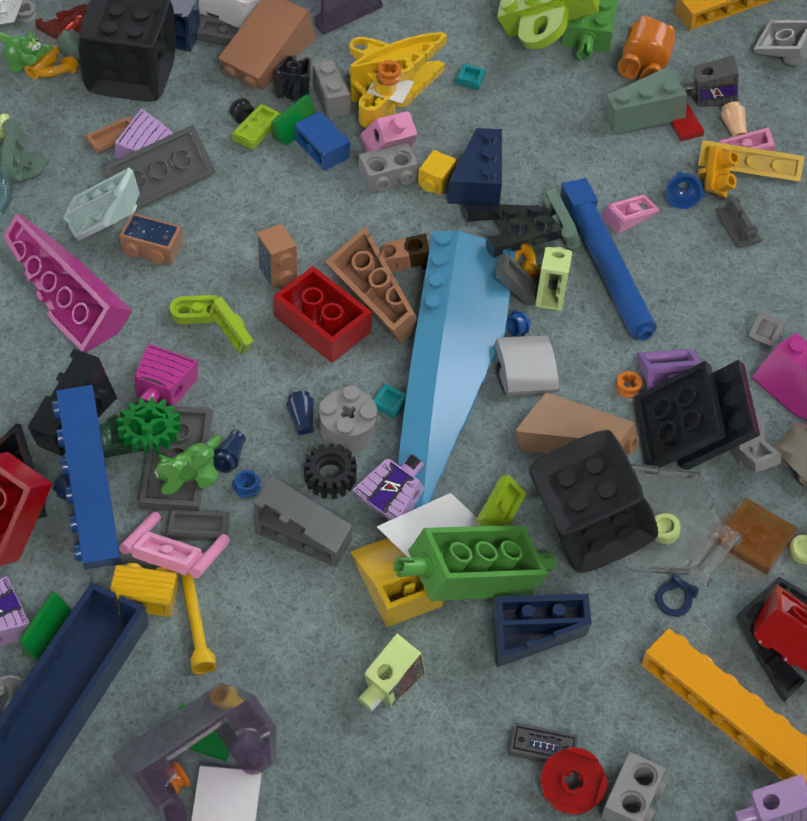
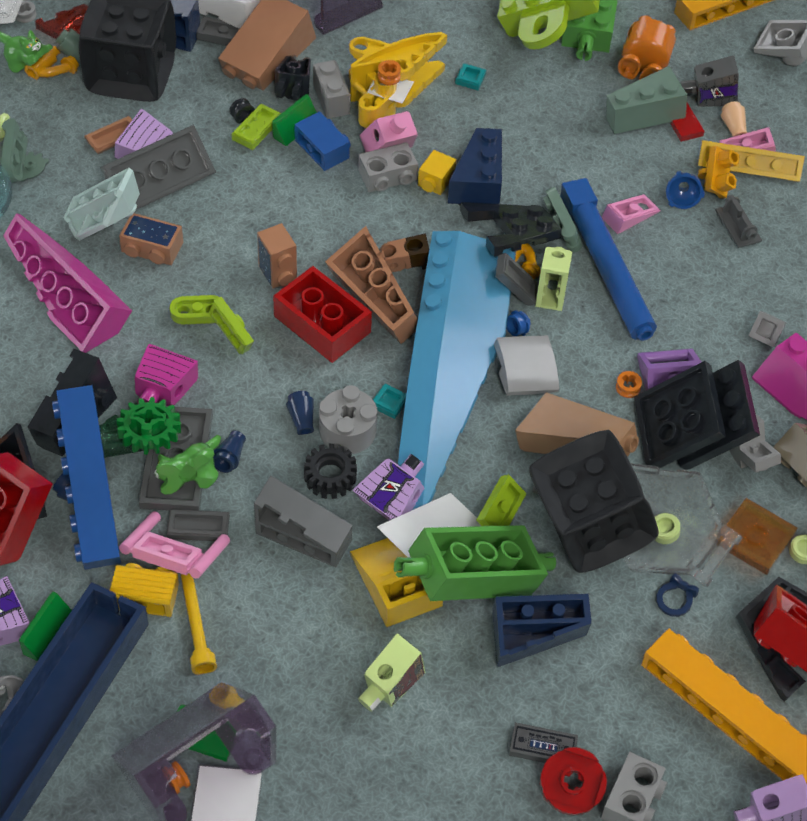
blue plate [232,470,261,498] -> none

